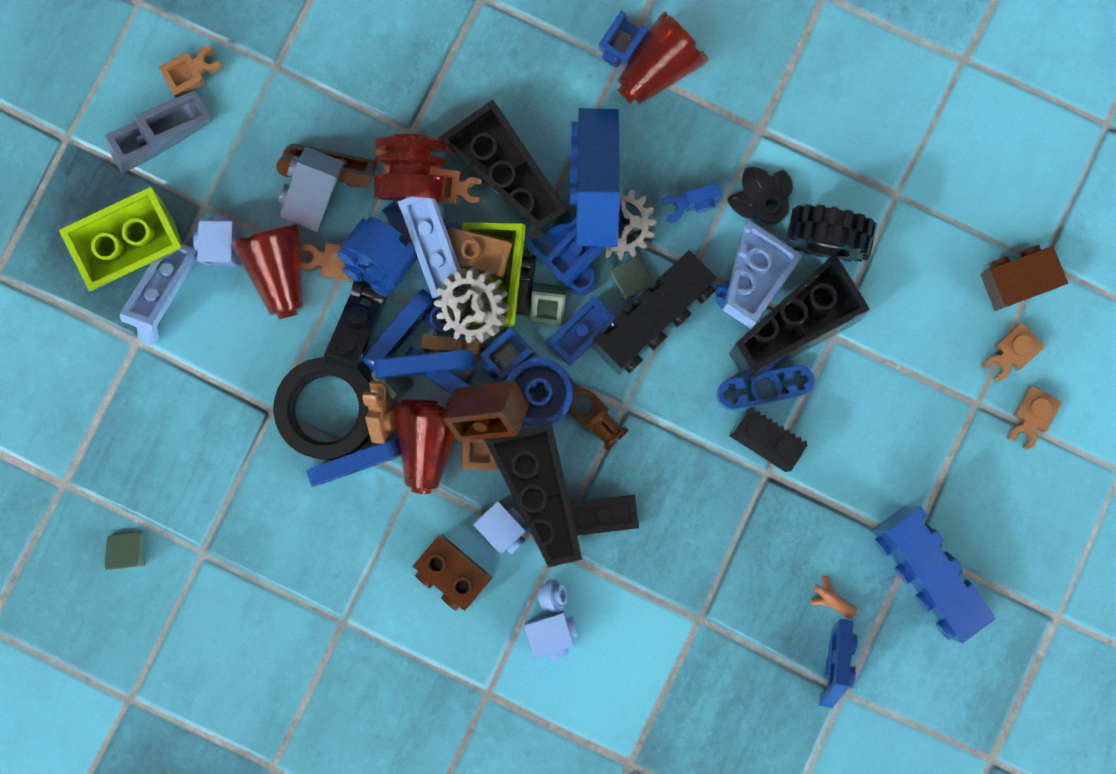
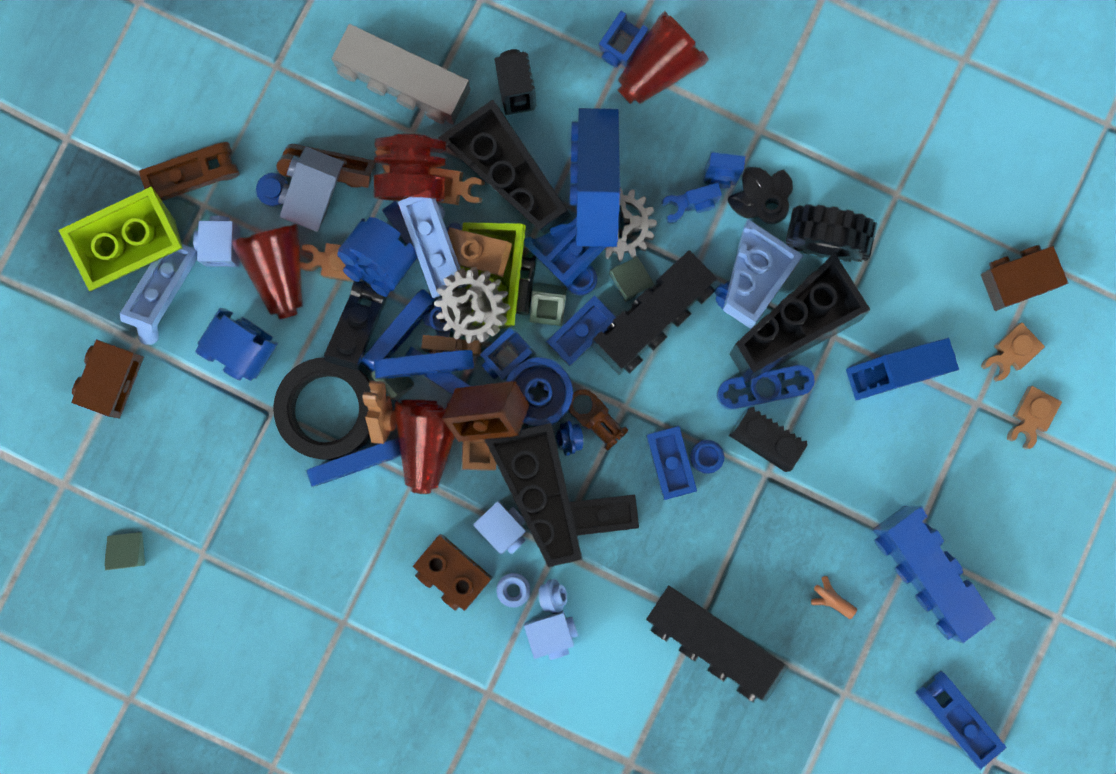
sand blue slope [105,90,212,173] -> none
medium nougat plate [159,45,224,98] -> none
blue wing [819,619,858,708] -> none
none -> reddish brown brick [71,339,144,419]
none -> reddish brown plate [139,142,240,201]
none -> blue brick [195,308,278,381]
none -> blue plate [256,173,289,206]
none -> light grey brick [331,24,471,124]
none -> black brick [494,49,536,115]
none -> light blue plate [496,573,530,608]
none -> blue plate [557,421,583,456]
none -> blue plate [646,426,697,500]
none -> black wedge [646,585,789,703]
none -> blue plate [690,440,724,474]
none -> blue plate [703,152,745,189]
none -> blue slope [846,338,959,401]
none -> blue plate [915,671,1007,770]

